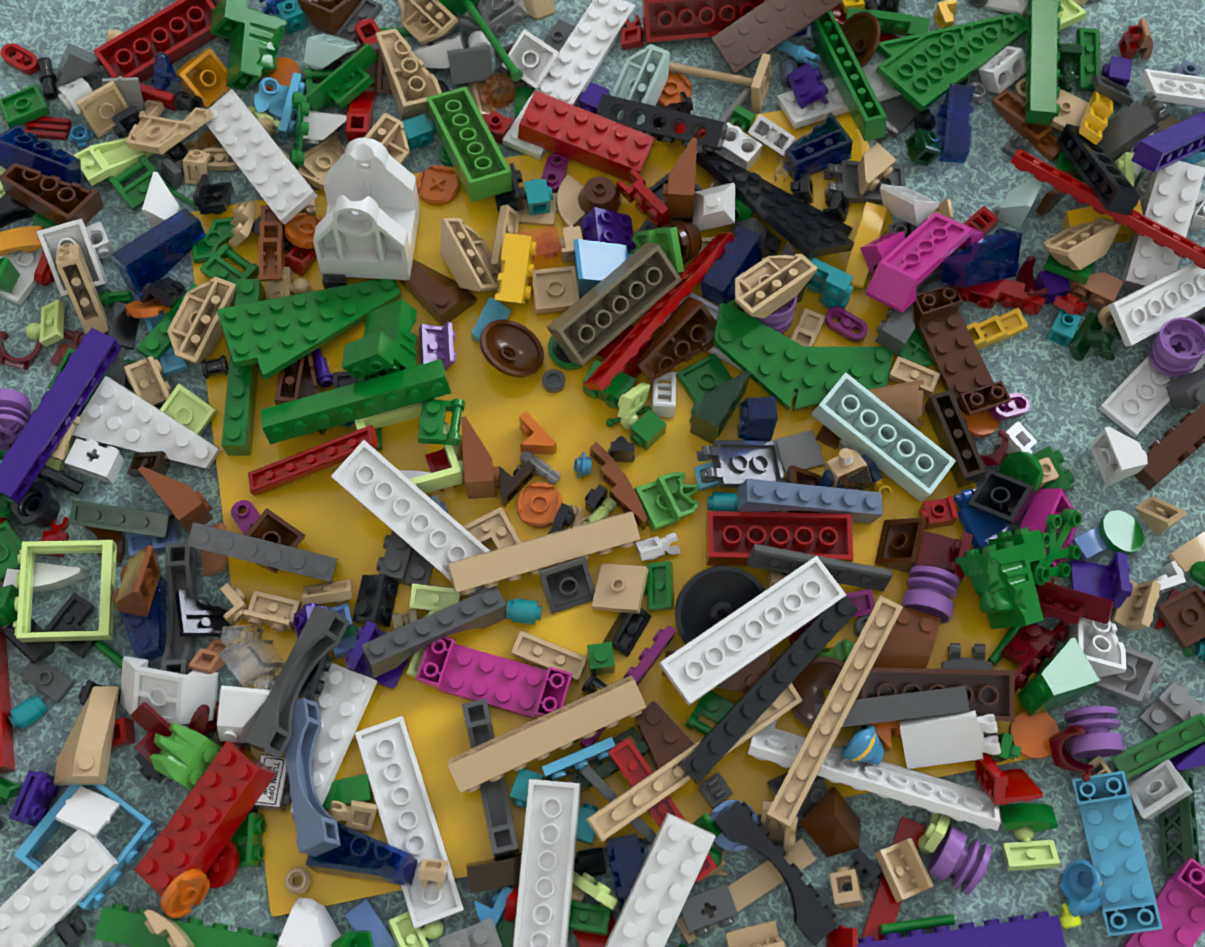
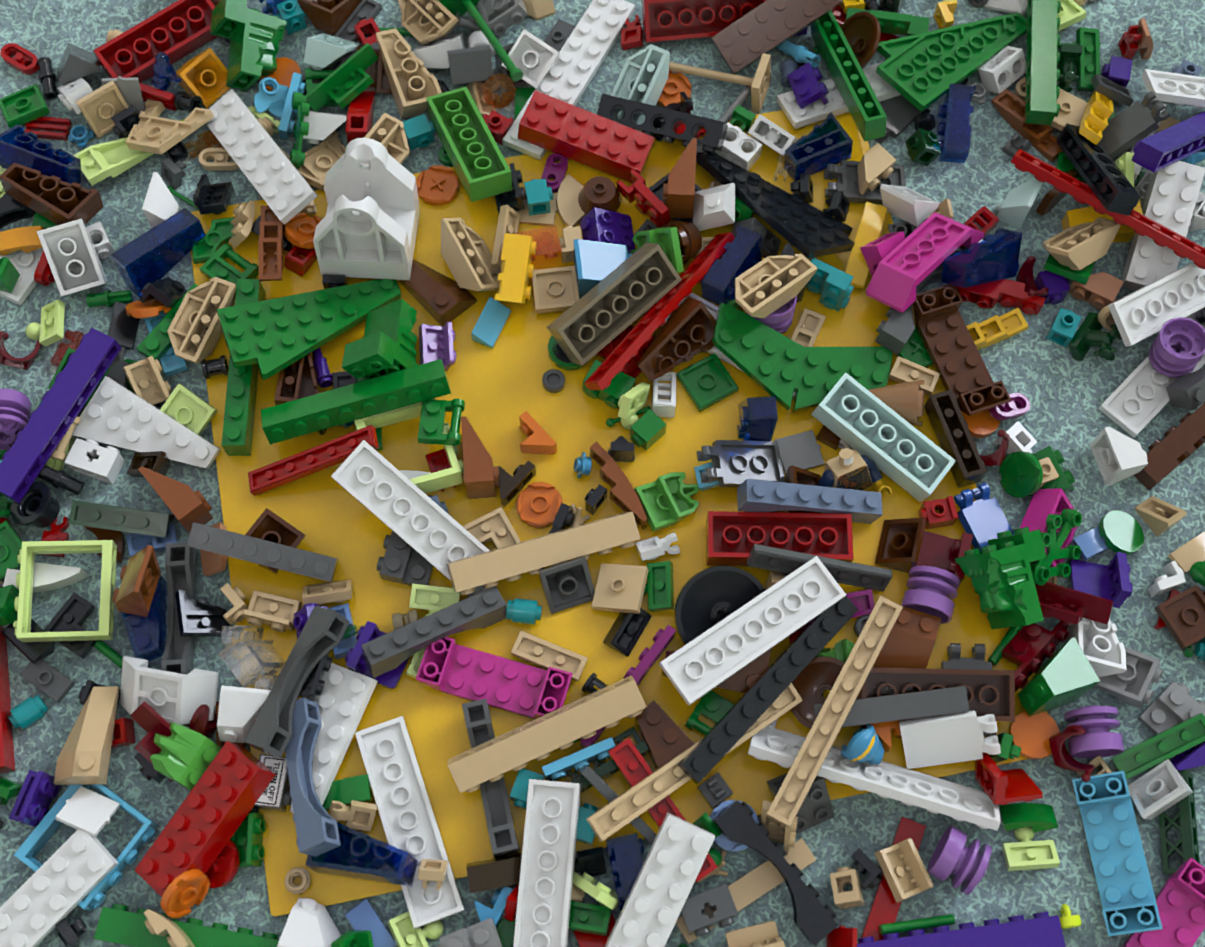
tan slope [56,243,109,334] -> none
green plate [108,155,168,211] -> none
tan bracket [182,150,211,185] -> none
nougat slope [188,638,237,674] -> none
magenta plate [231,500,260,535] -> none
tan plate [268,267,311,300] -> none
black bracket [352,574,399,627] -> none
reddish brown dish [480,319,544,378] -> none
light grey axle [520,450,560,485] -> none
dark purple brick [578,82,610,114] -> none
yellowish green axle [583,497,617,524] -> none
green brick [587,642,615,676] -> none
clear green slope [689,370,751,444] -> none
teal brick [707,492,741,512] -> none
reddish brown slope [799,787,861,857] -> none
magenta plate [825,307,868,342] -> none
yellowish green plate [918,813,951,855] -> none
black slope [968,469,1033,524] -> none
red plate [1053,294,1089,315] -> none
dark azure hair [1059,859,1102,917] -> none
tan bracket [1112,580,1161,631] -> none

